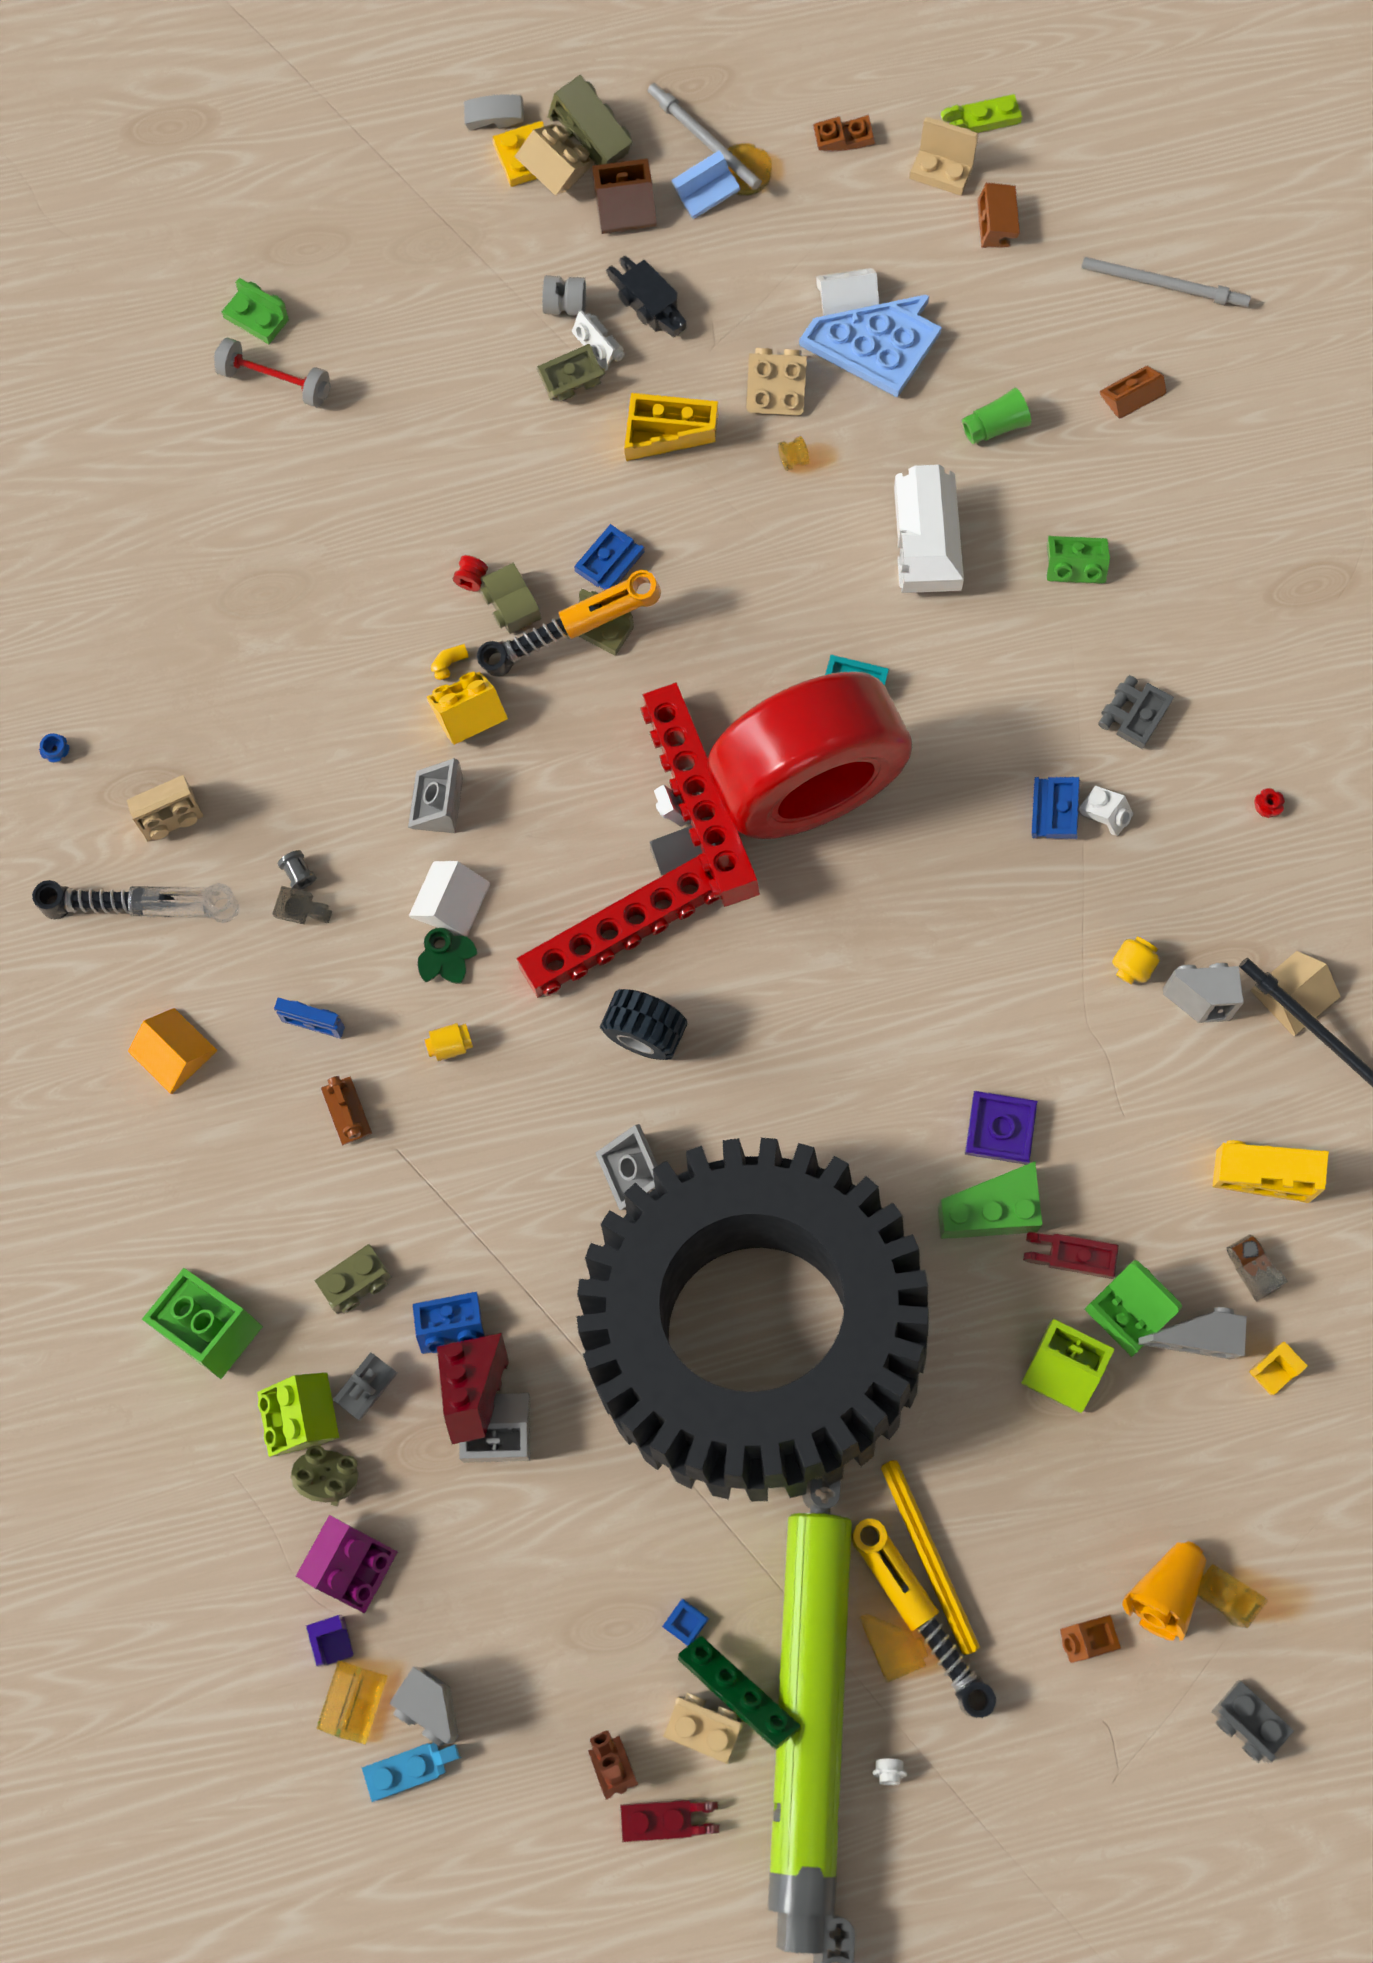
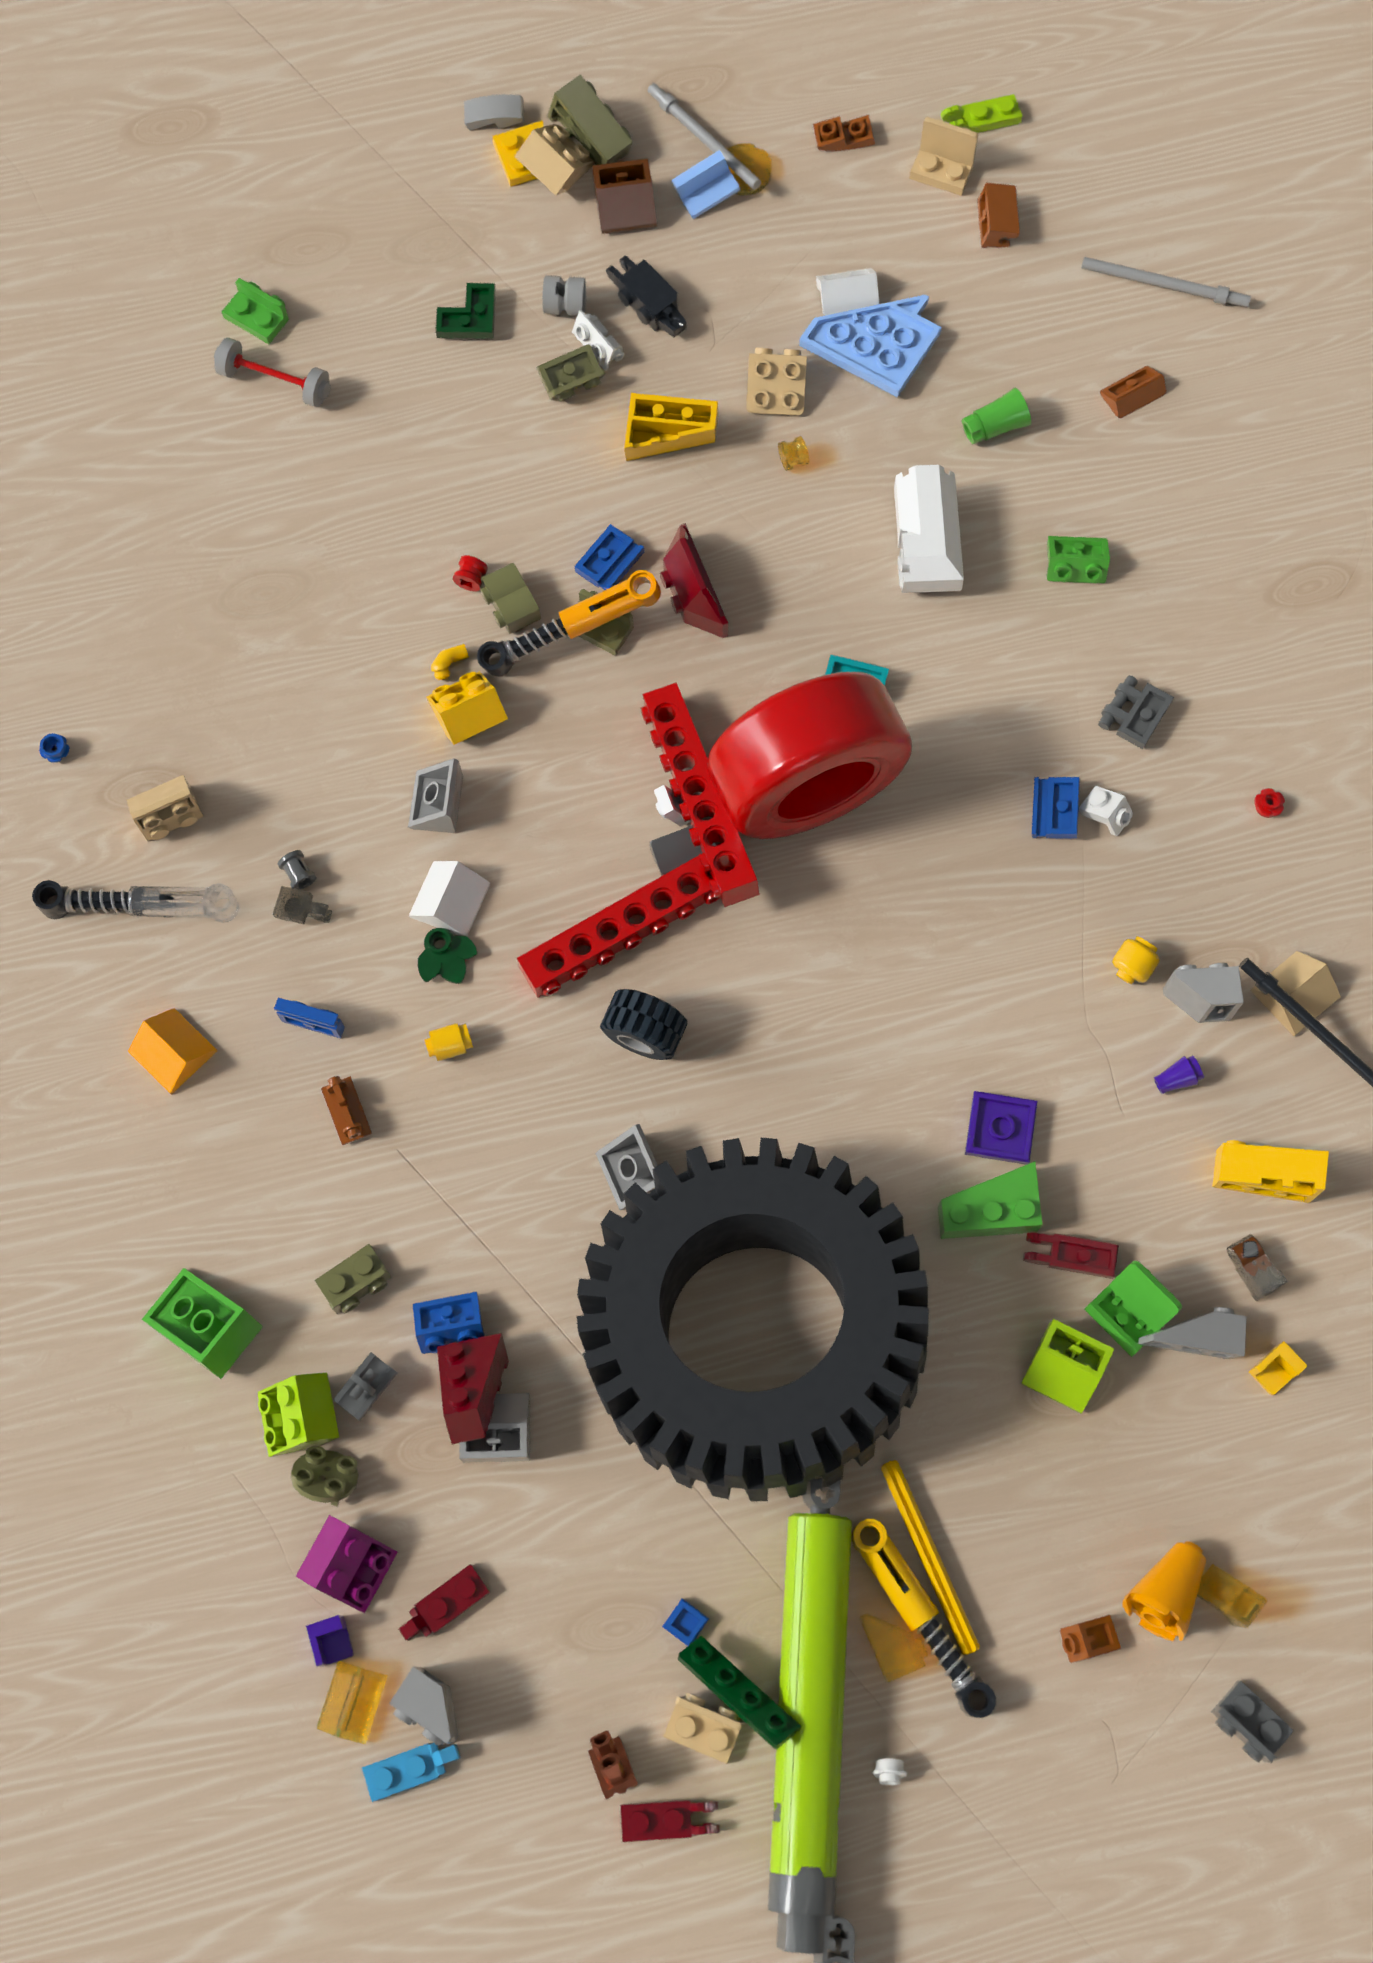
none -> dark red hinge [398,1564,491,1641]
none -> dark green plate [435,283,496,339]
none -> dark red wedge [660,523,729,638]
none -> dark purple cone [1153,1055,1204,1094]

